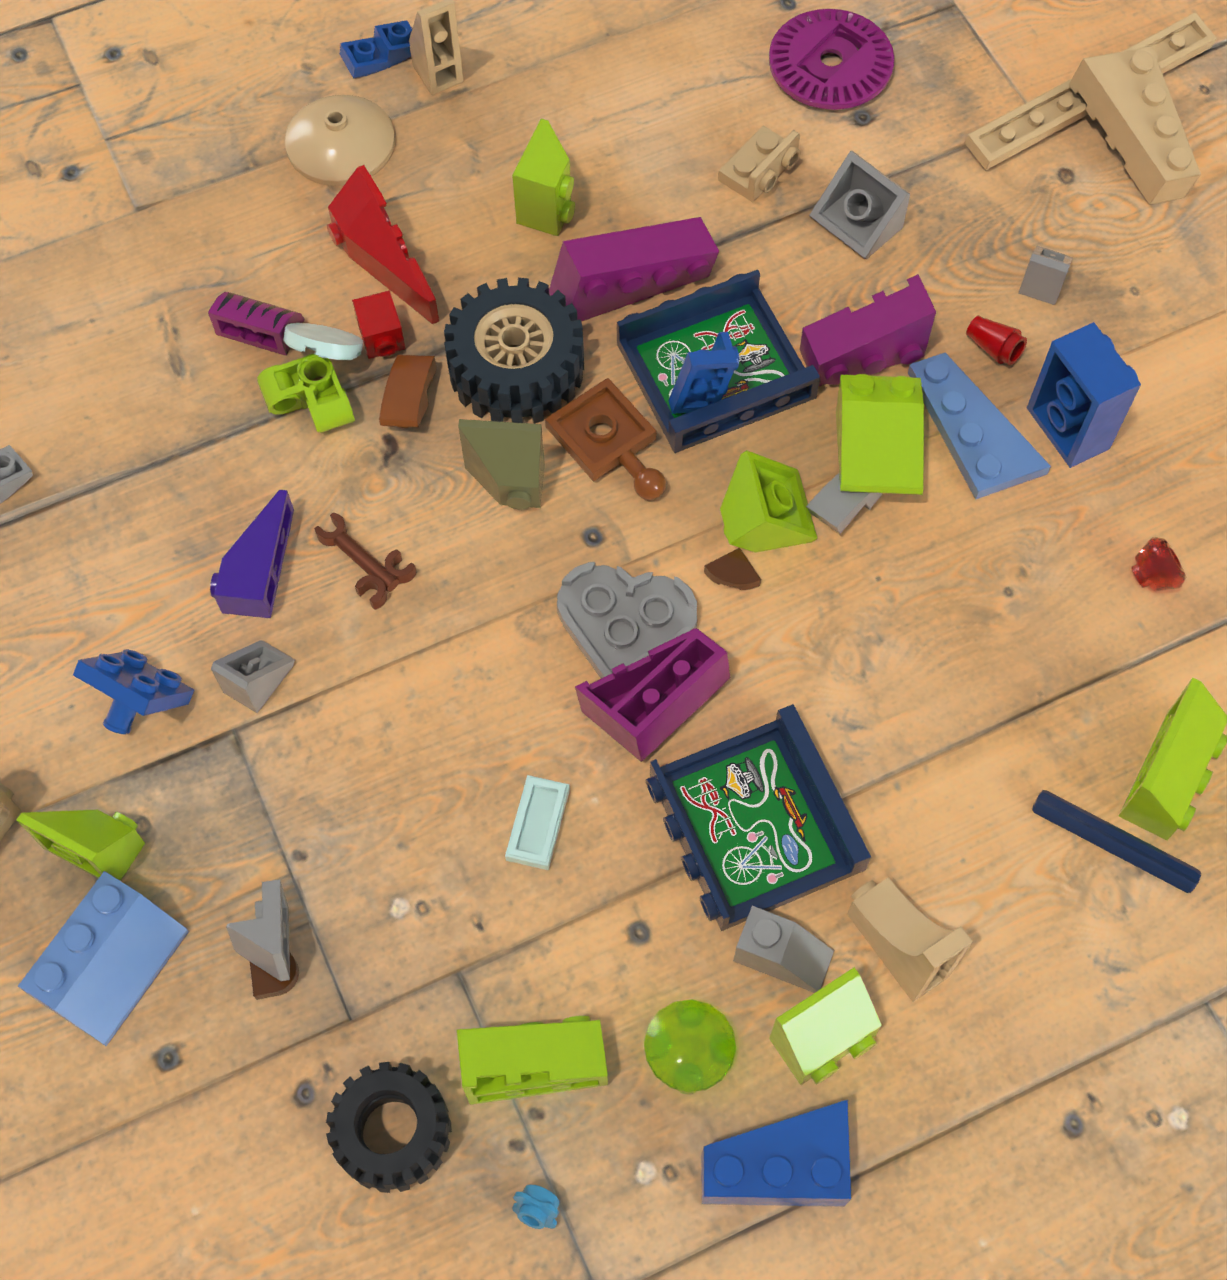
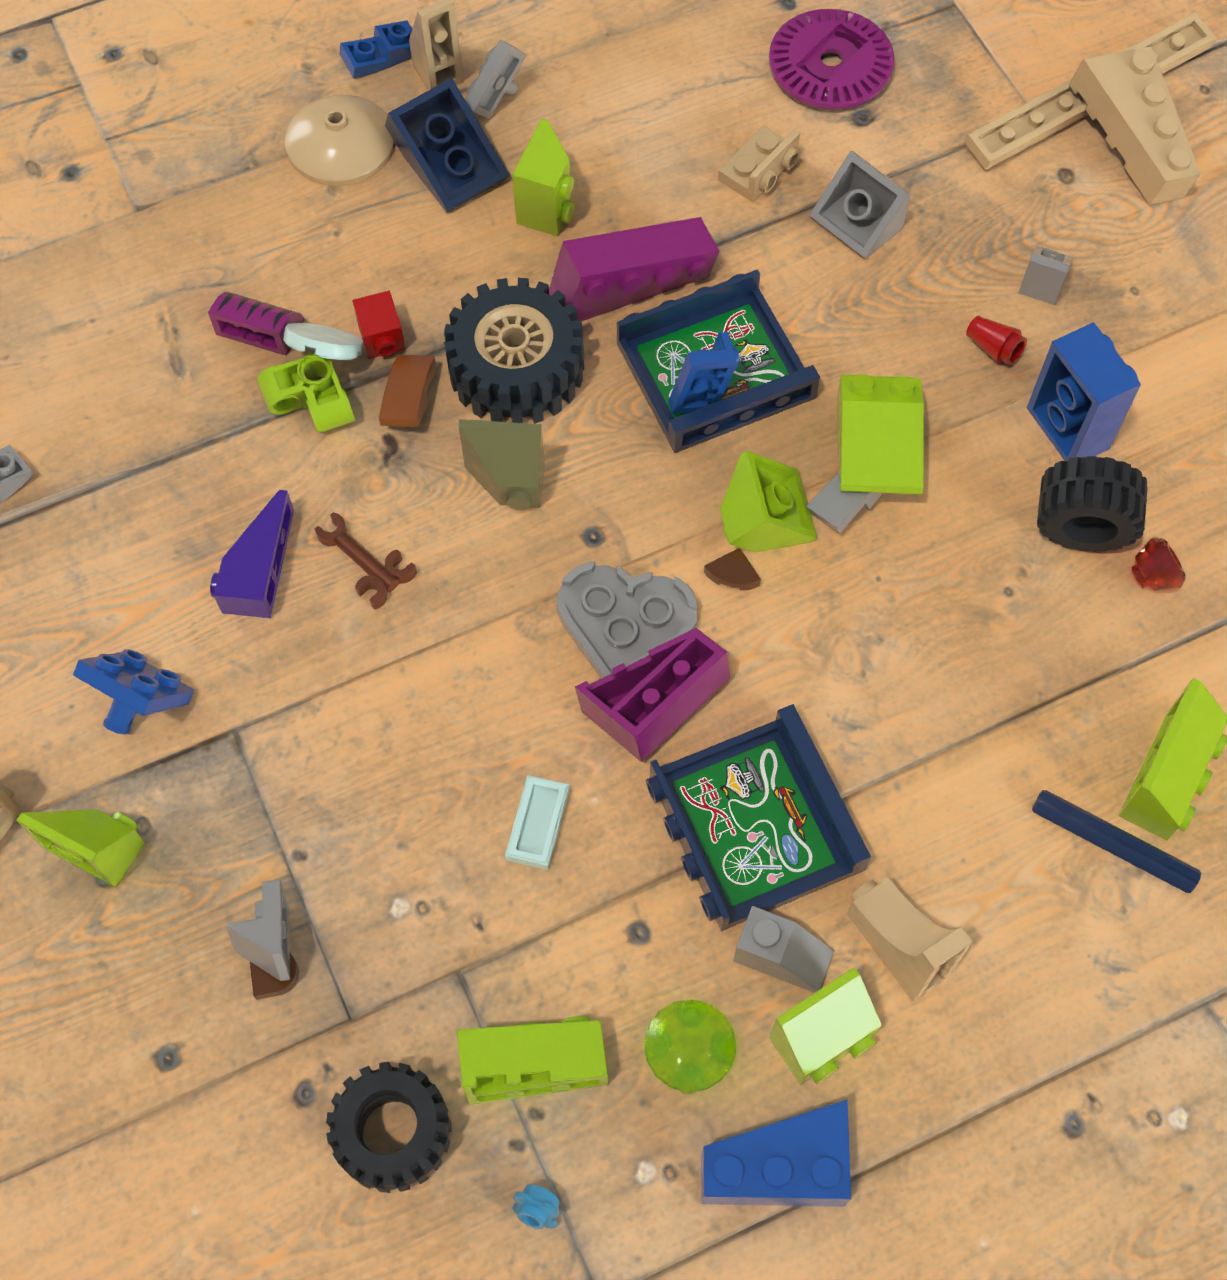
medium blue slope [18,871,189,1046] -> none
light grey slope [211,640,295,713] -> none
red wedge [327,165,439,324] -> none
dark orange plate [545,378,666,500] -> none
magenta wedge [799,274,936,386] -> none
medium blue wing [908,353,1051,500] -> none
none -> dark blue slope [385,78,510,213]
none -> light grey plate [465,39,527,119]
none -> black tyre [1037,456,1148,552]

